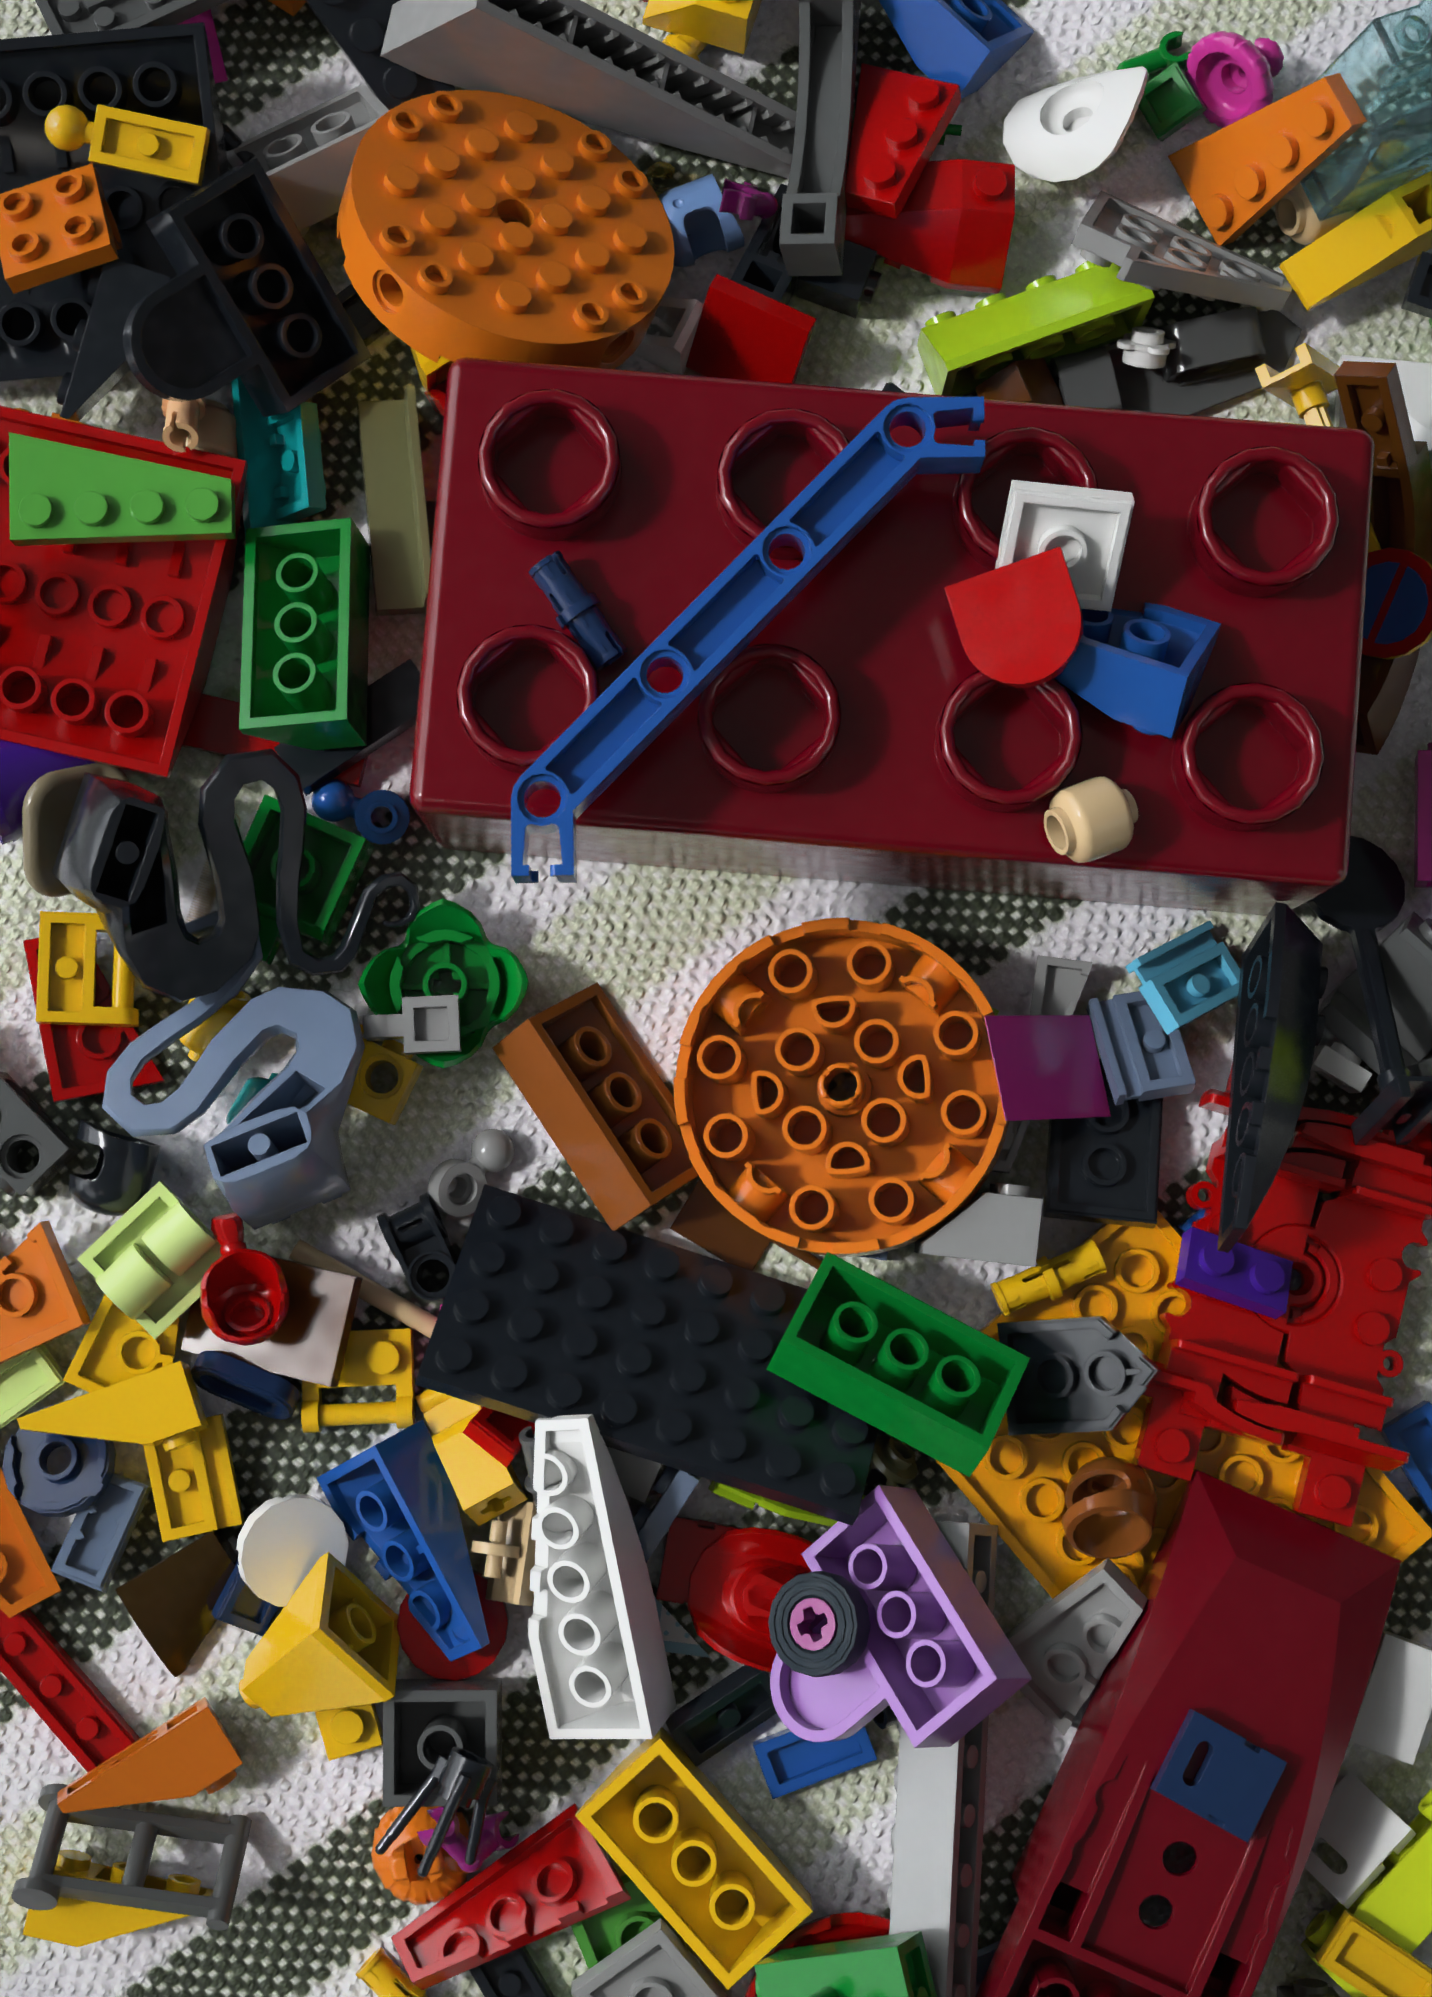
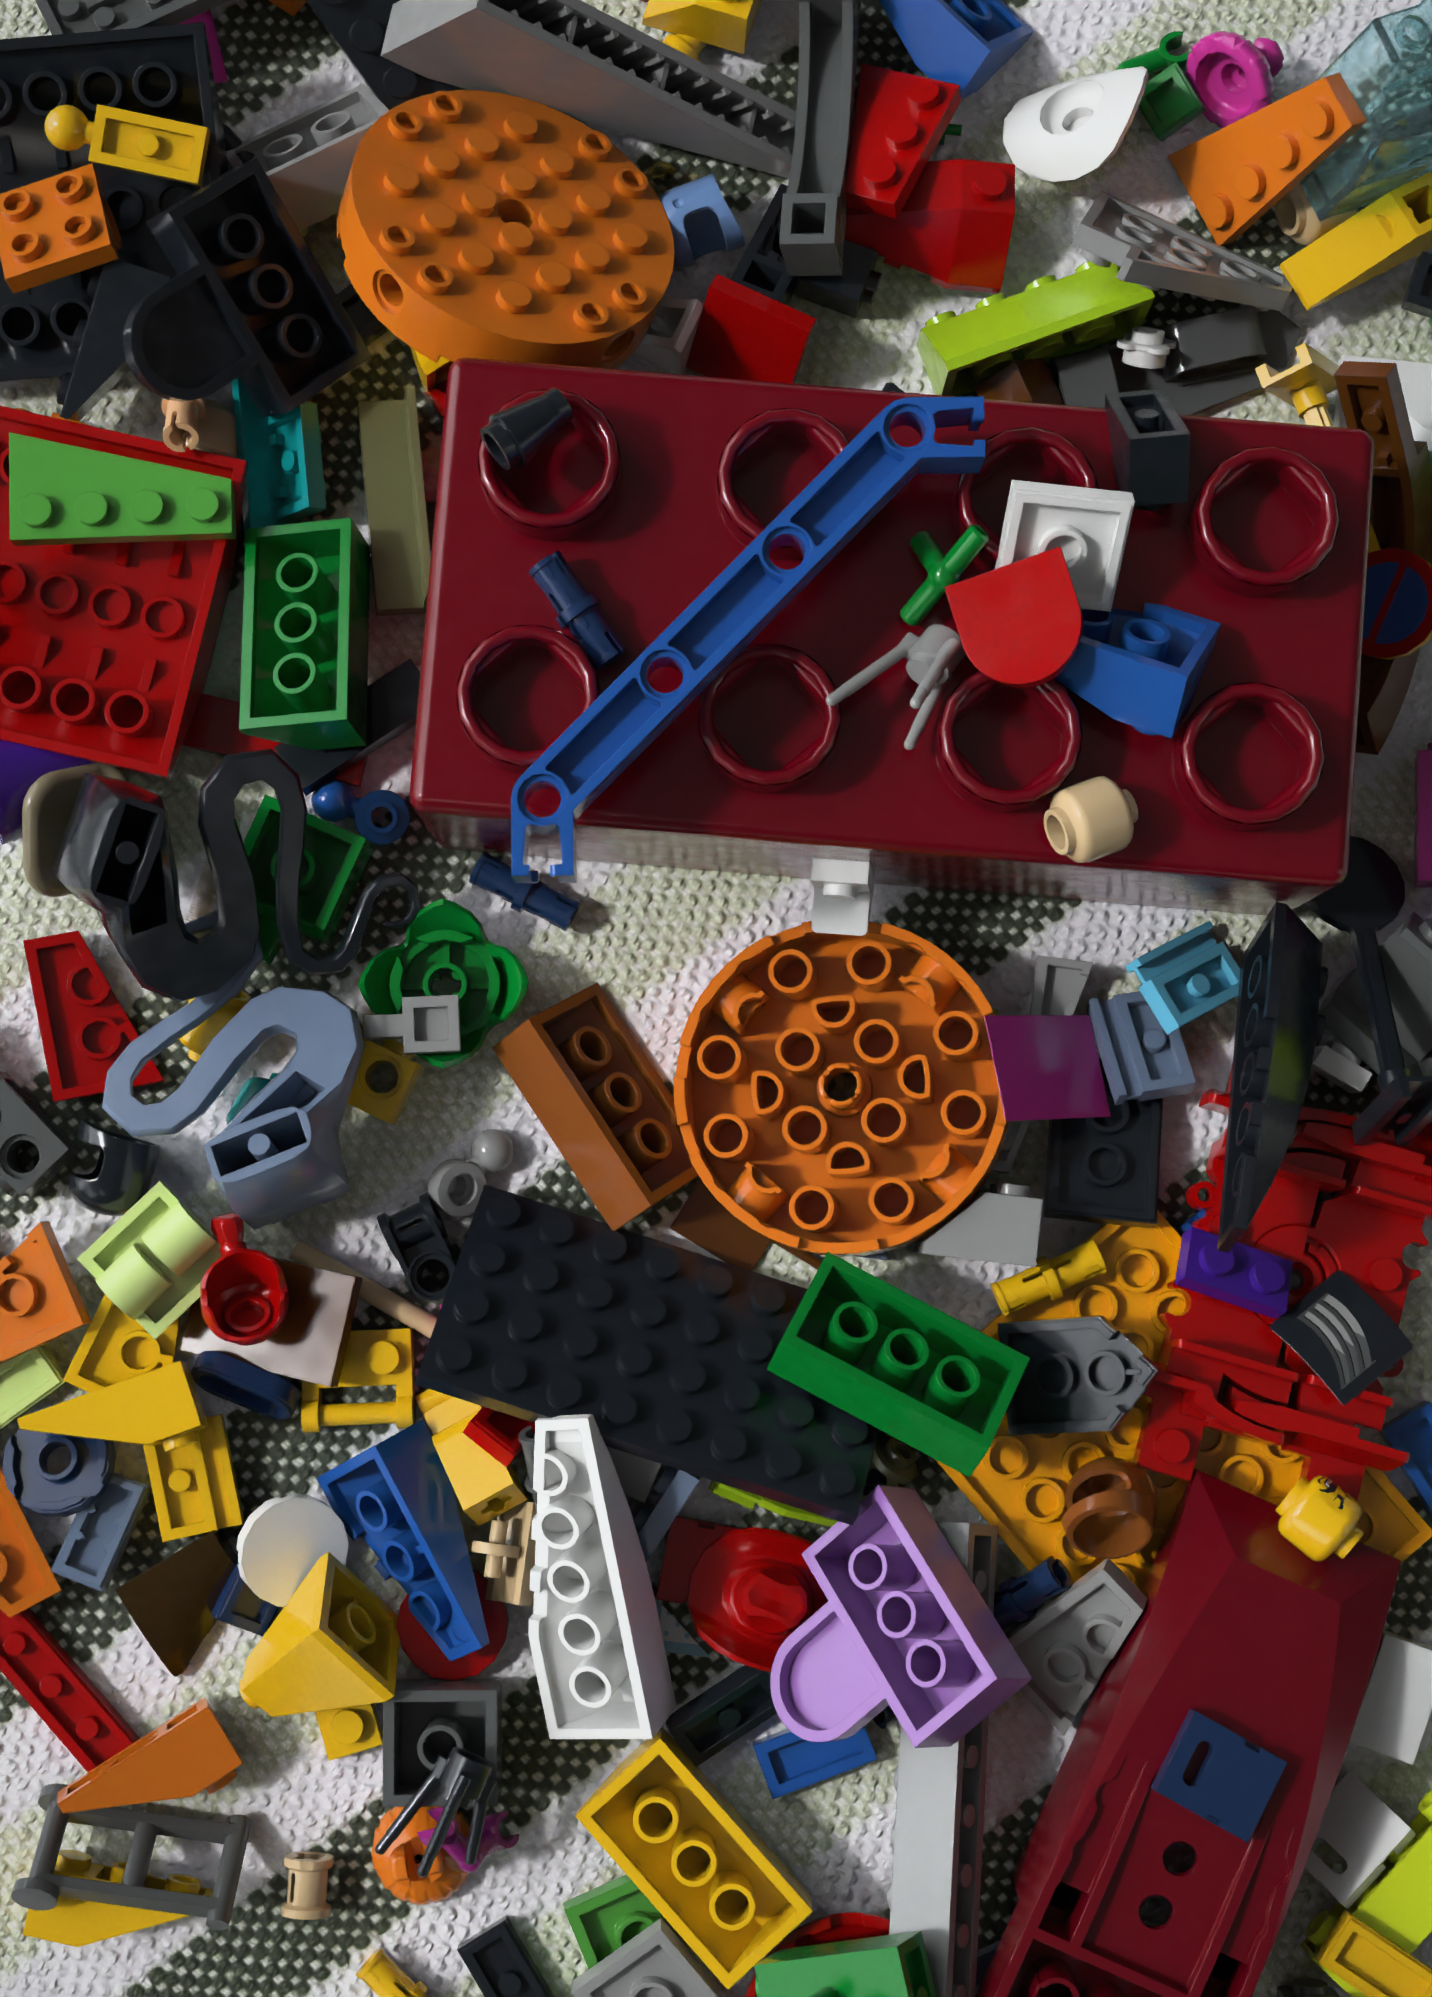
yellow plate [36,911,139,1027] -> none
red wing [391,1803,632,1990] -> none
magenta arm [719,178,778,221] -> none
black bush [768,1571,871,1677] -> none
none -> tan bush [280,1851,334,1920]
none -> dark blue pin [469,851,582,932]
none -> black cone [480,387,573,470]
none -> white slope [810,858,875,936]
none -> light grey plant [825,624,966,750]
none -> green piece [900,525,989,626]
none -> dark blue pin [994,1556,1072,1629]
none -> black slope [1105,389,1190,511]
none -> black sticker [1270,1270,1413,1405]
none -> yellow head [1275,1476,1364,1562]

